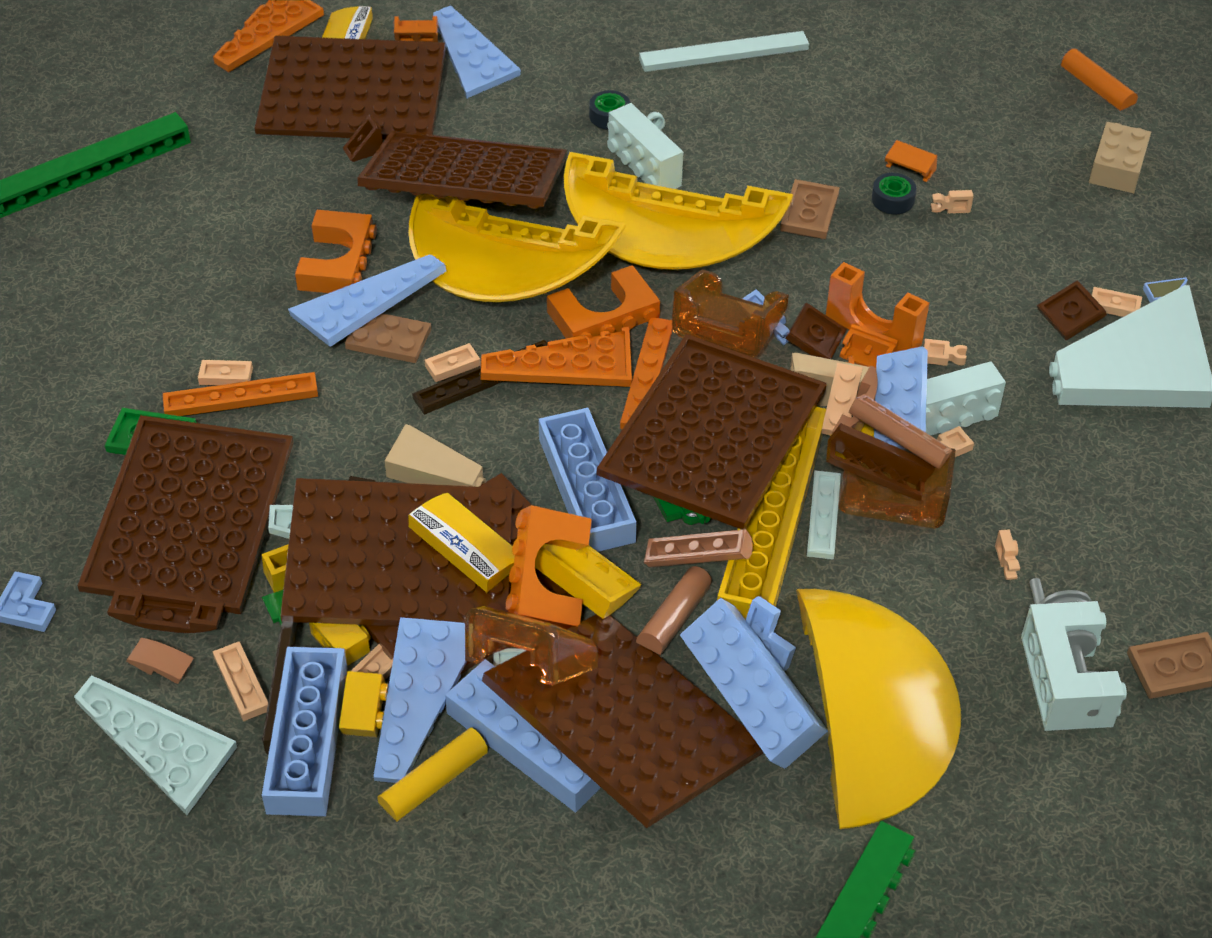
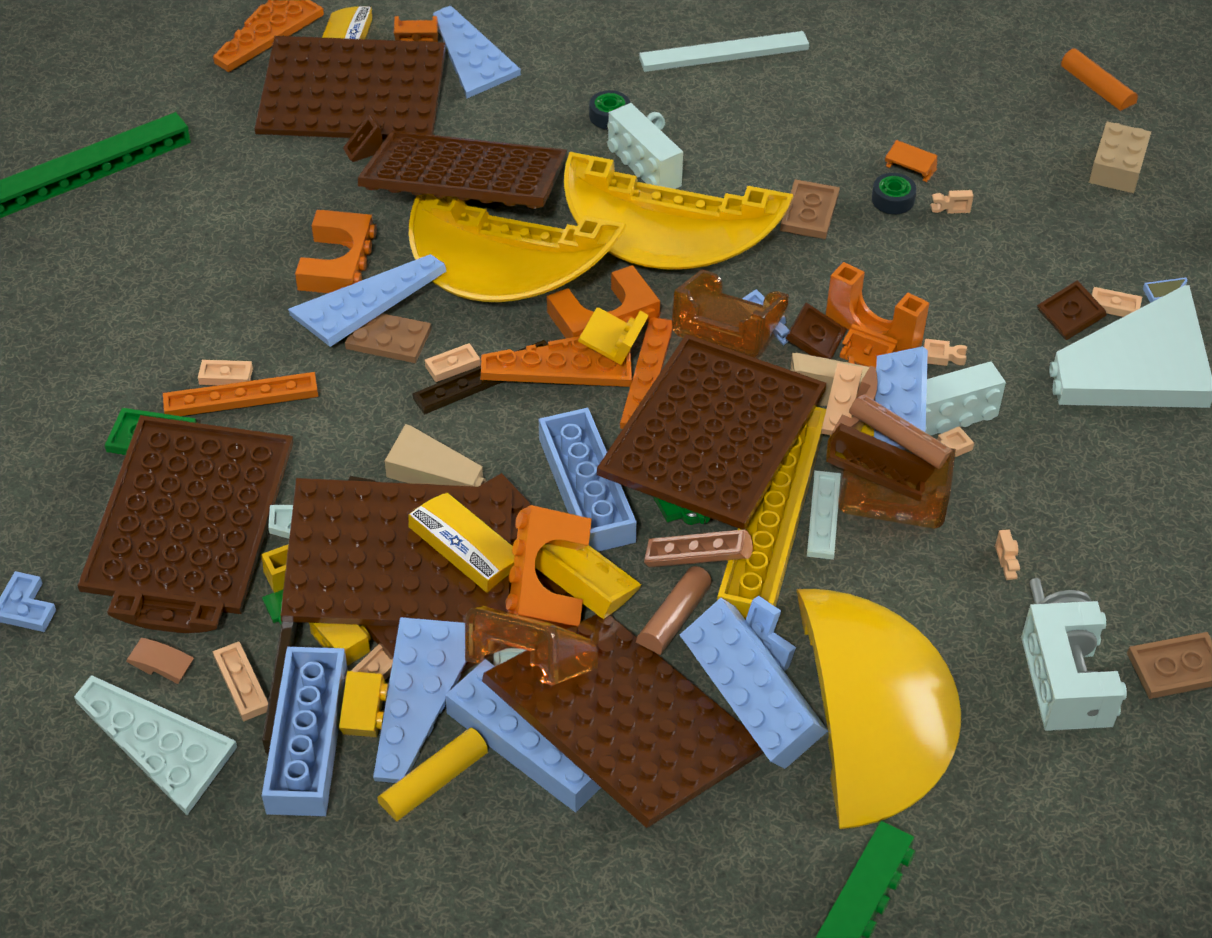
none -> yellow bracket [578,307,649,365]

